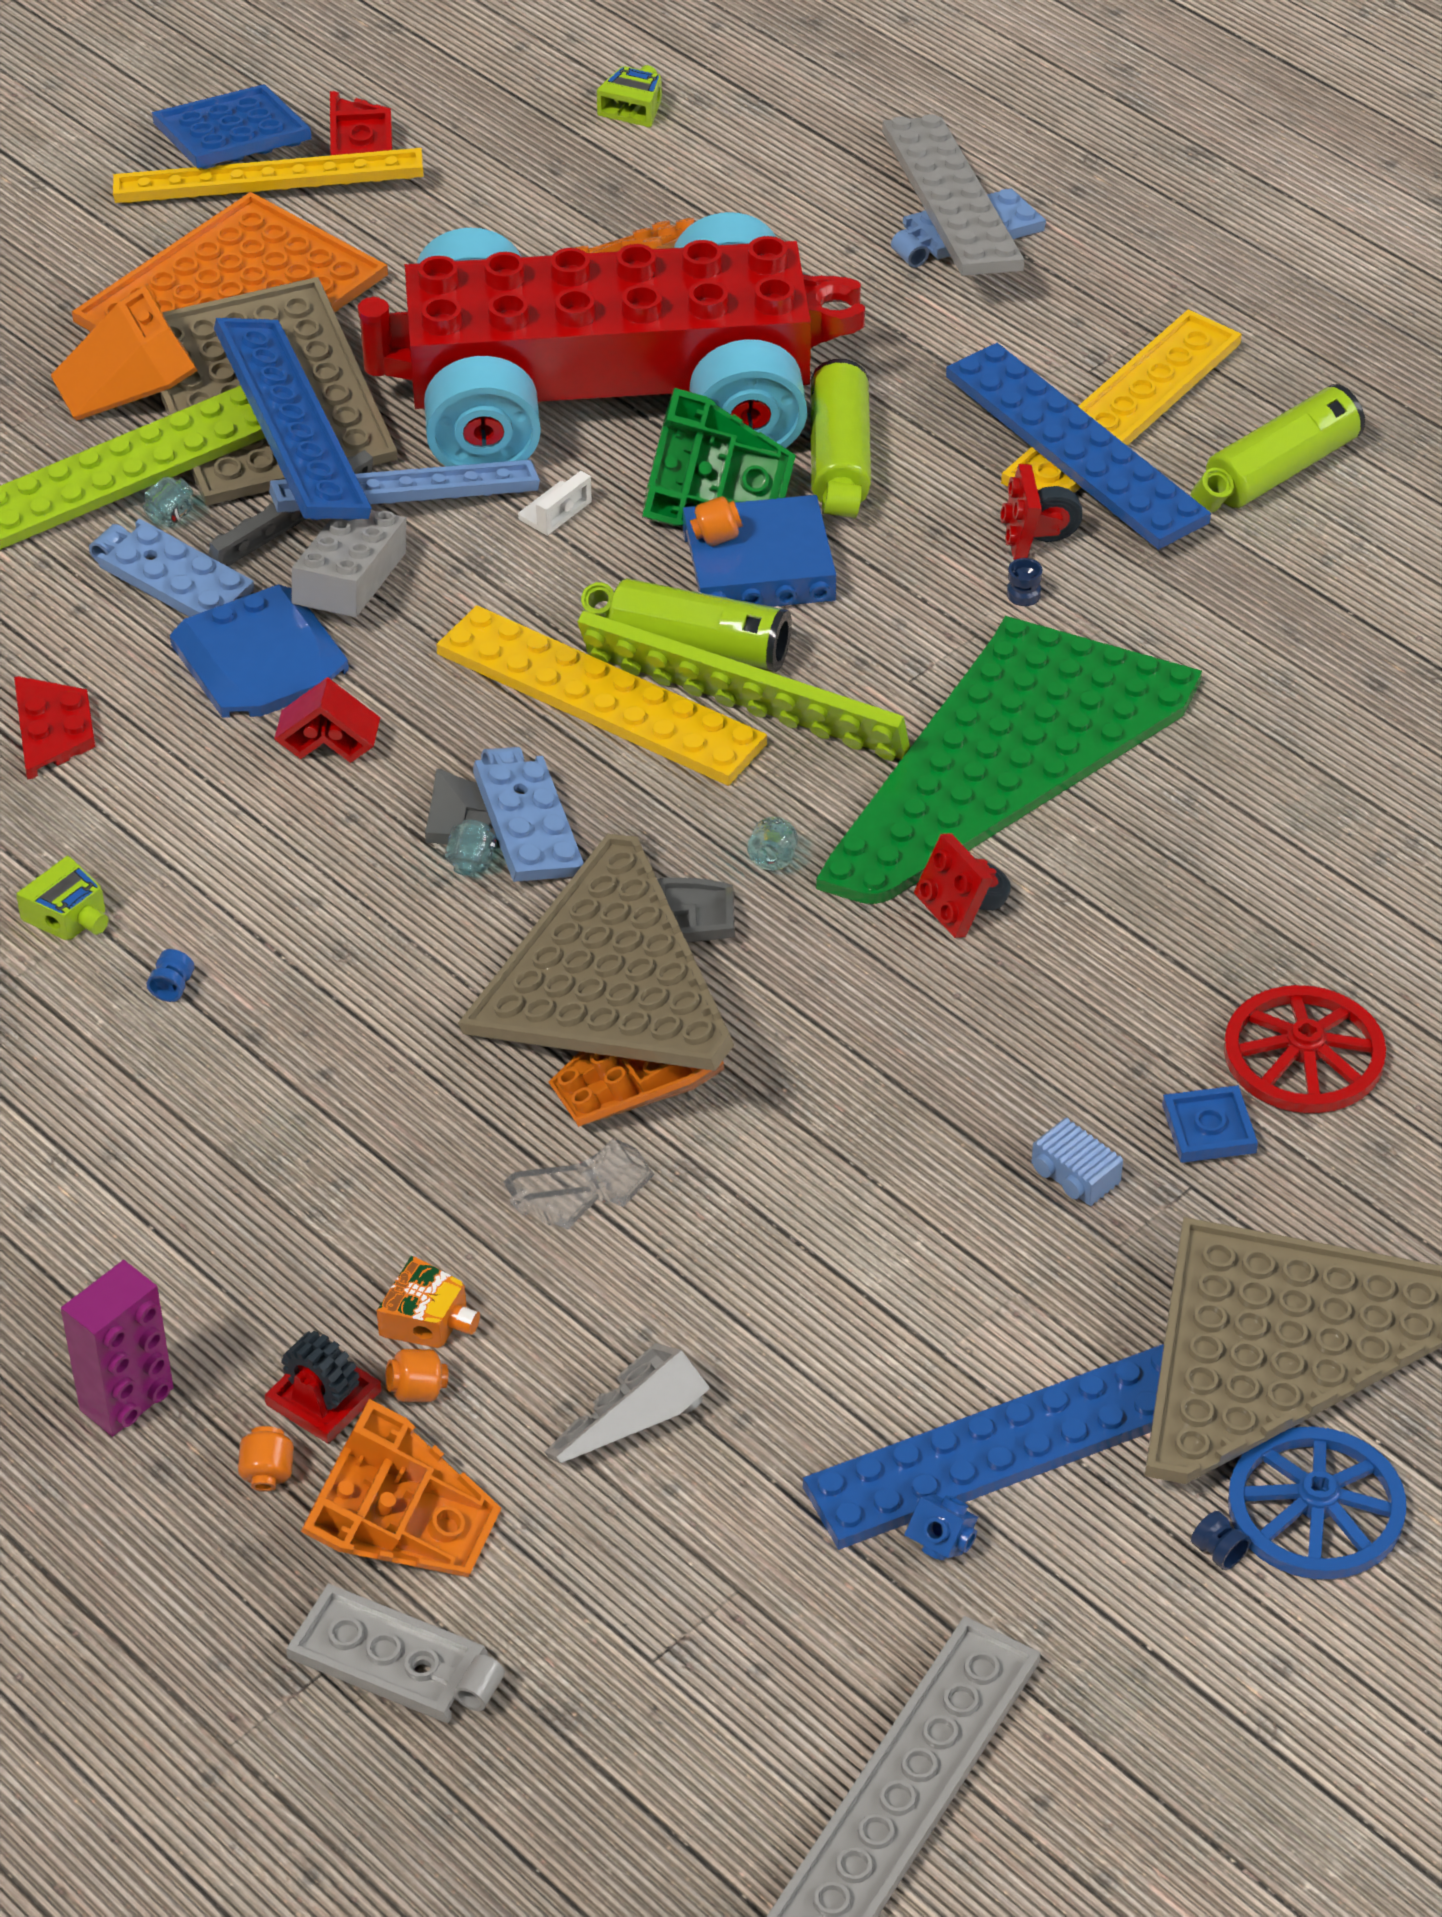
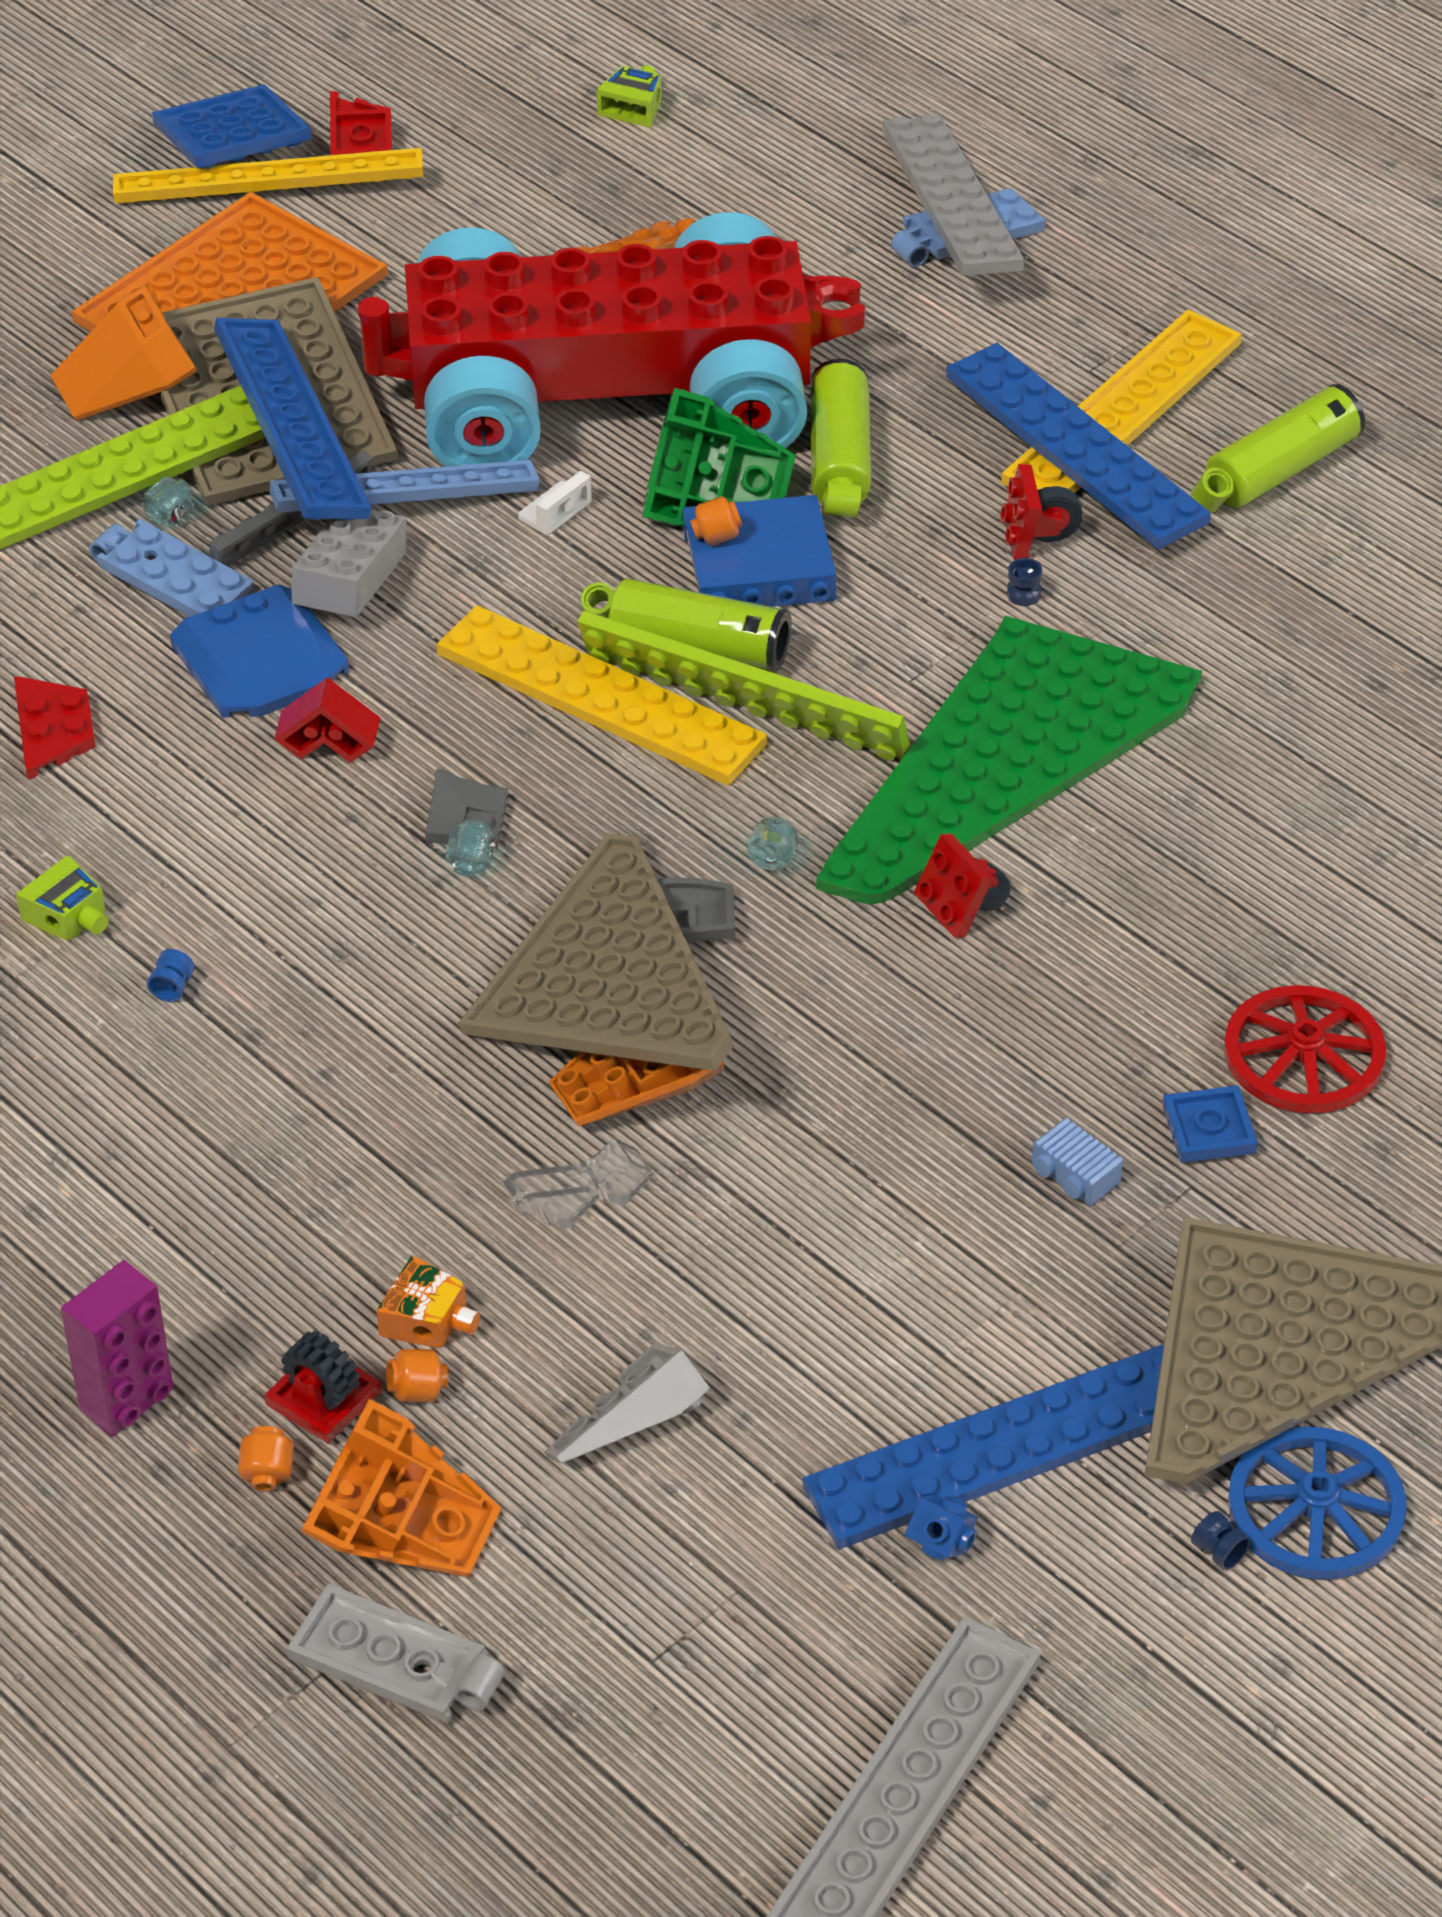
medium blue hinge [473,747,584,882] -> none

